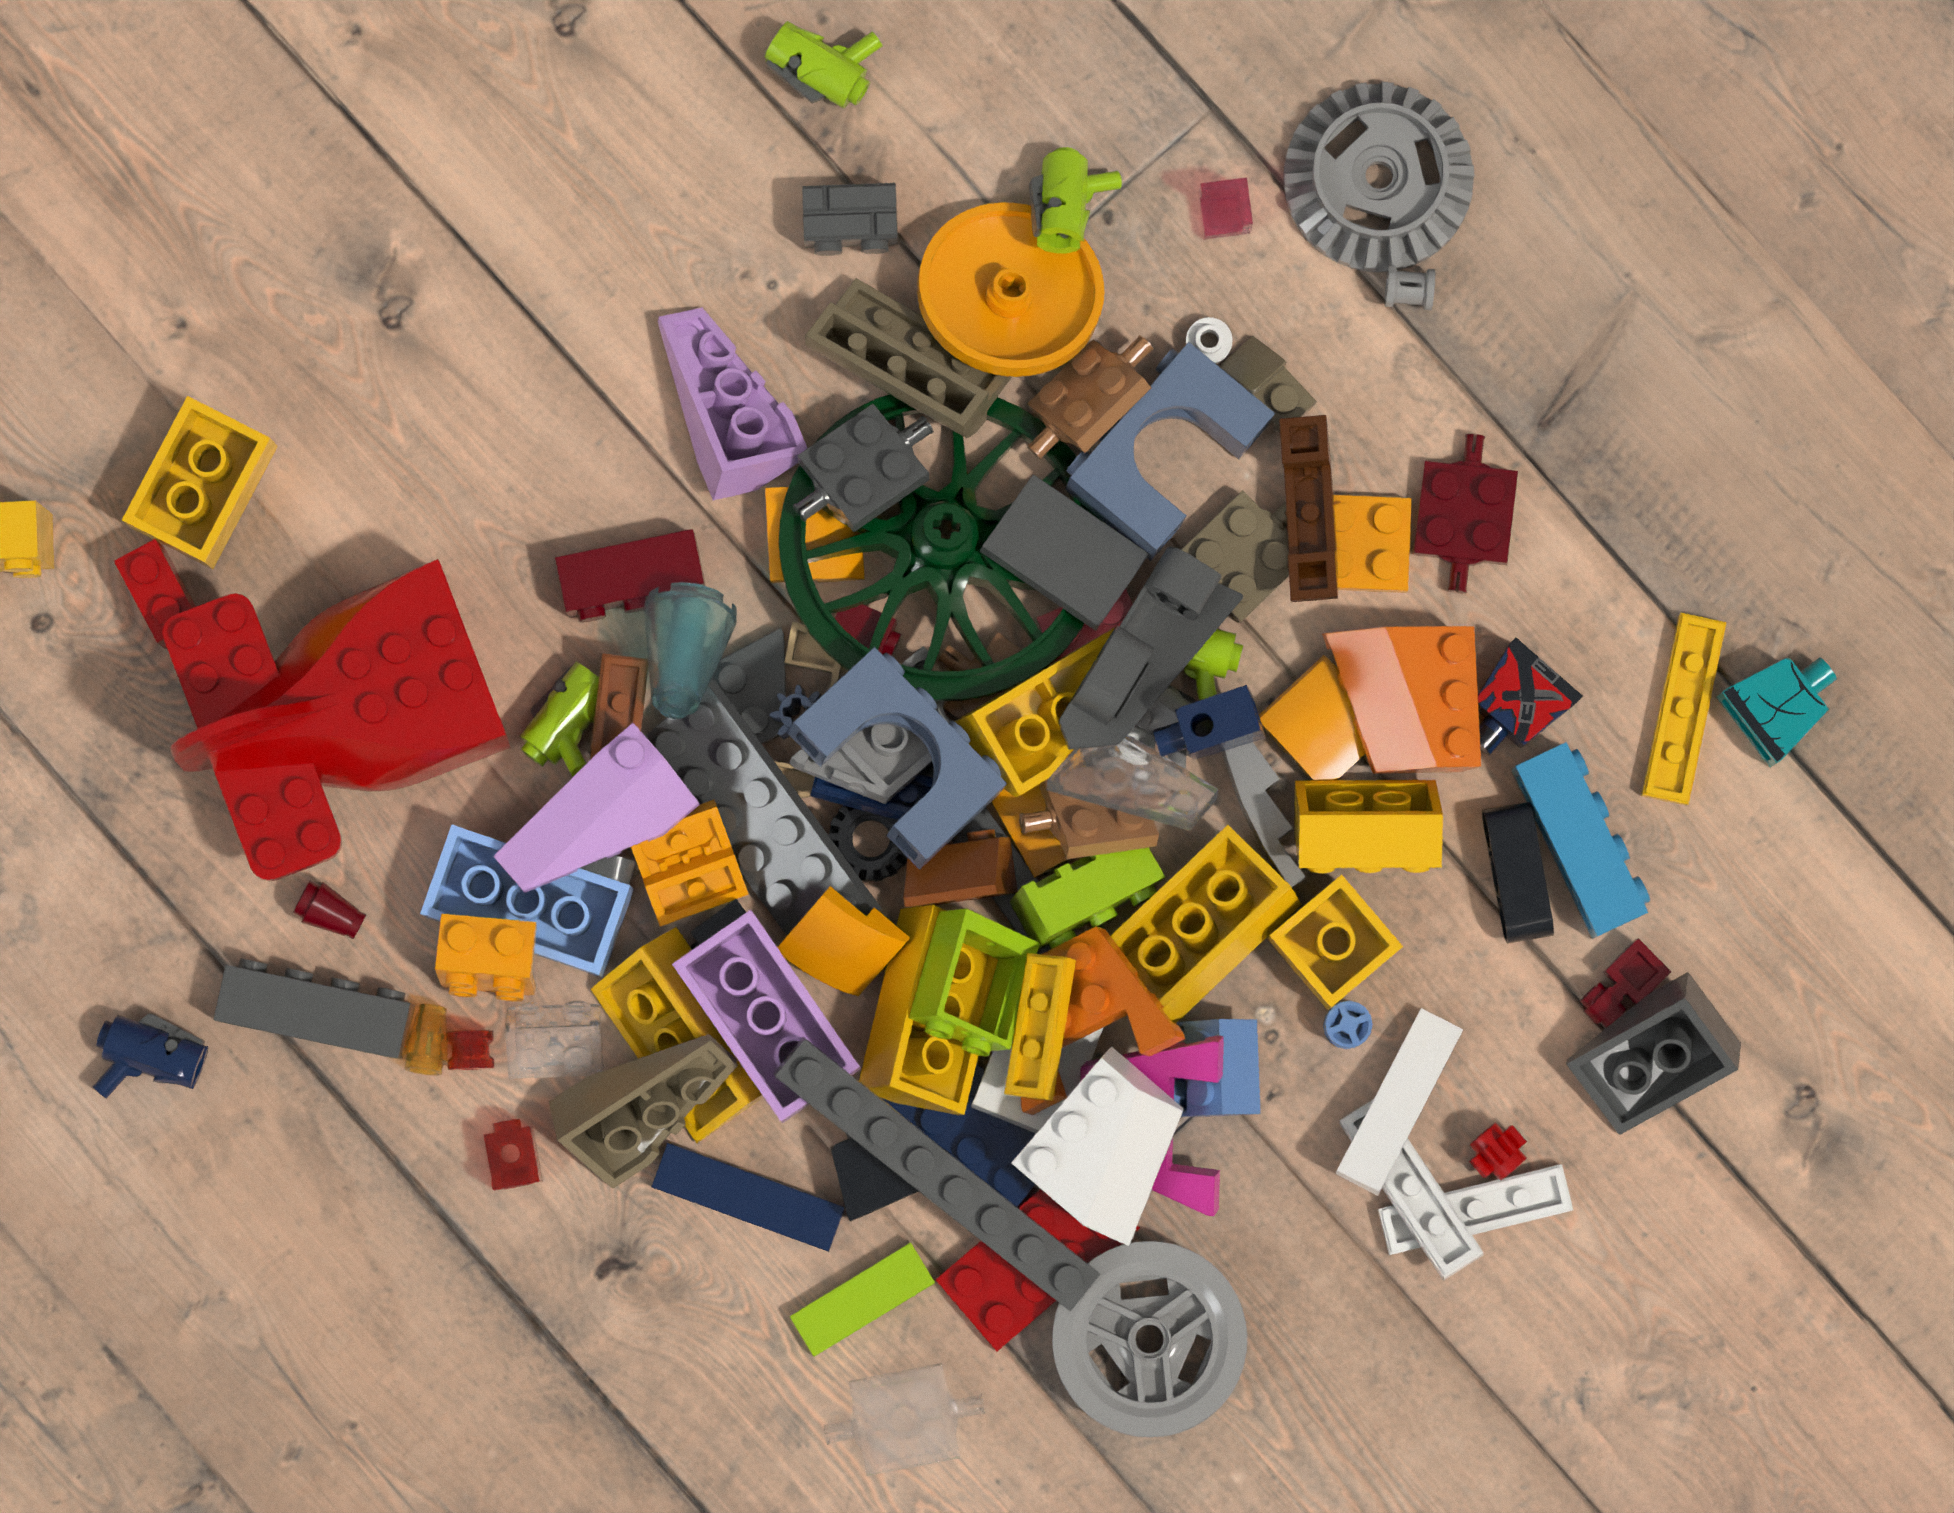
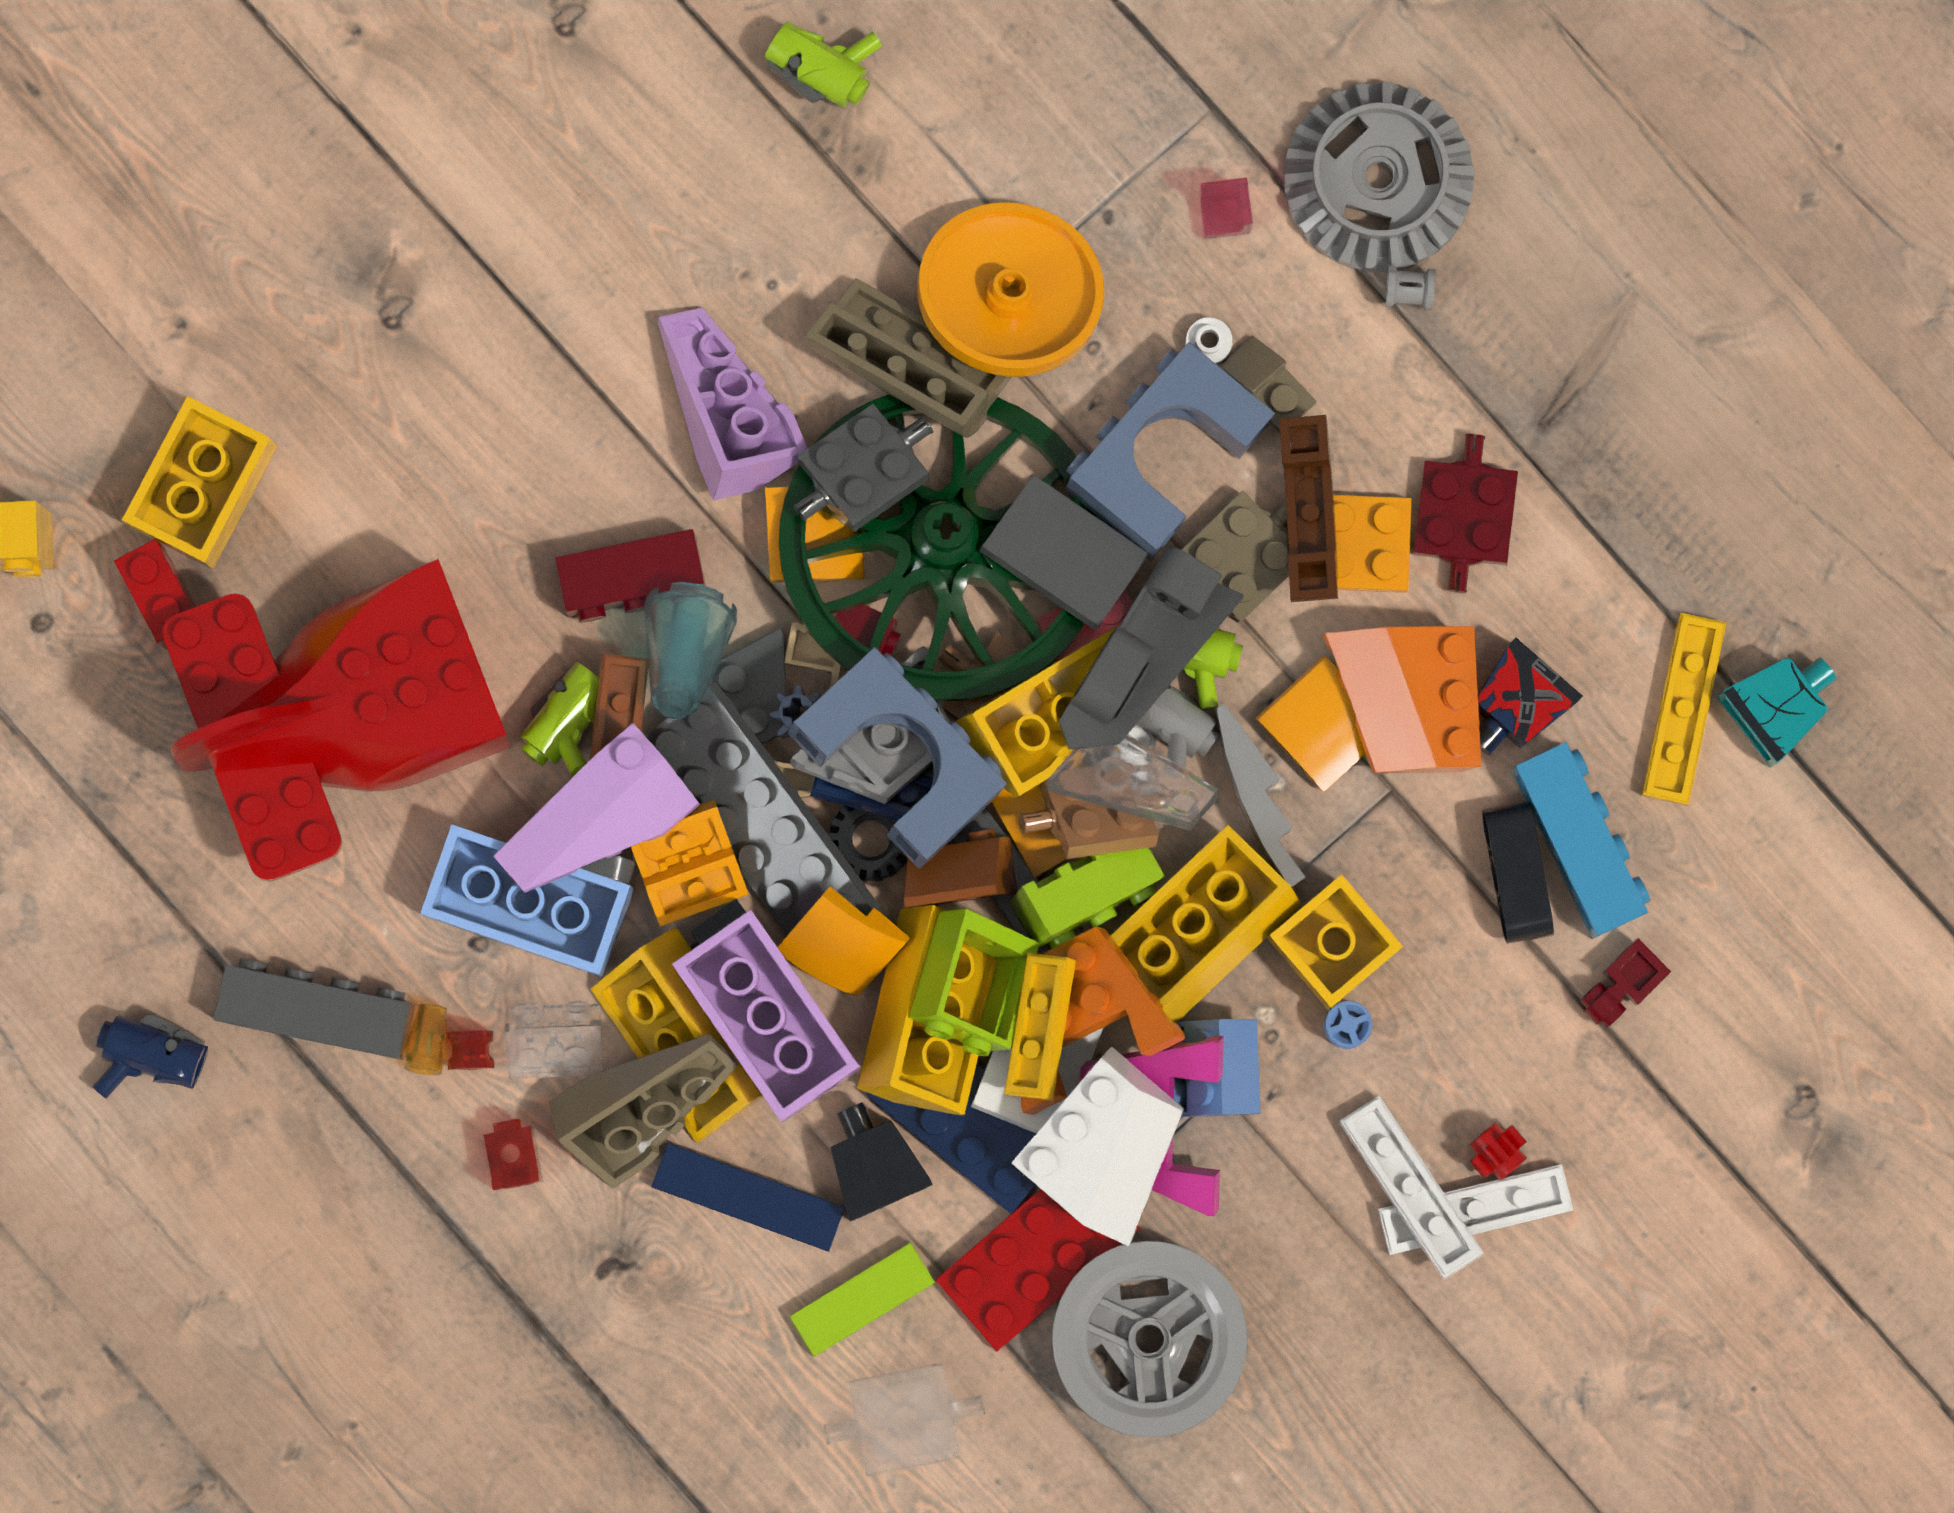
dark red cone [293,880,366,939] -> none
light orange bracket [435,913,537,1002] -> none
dark grey plate [773,1036,1100,1312] -> none
dark grey brick [802,183,898,256] -> none
medium nougat plate [1026,335,1153,460] -> none
lime piece [1029,147,1122,253] -> none
dark blue torso [1153,685,1266,760] -> none
yellow brick [1294,780,1443,873] -> none
white tile [1336,1008,1463,1196] -> none
dark grey slope [1566,972,1741,1135] -> none

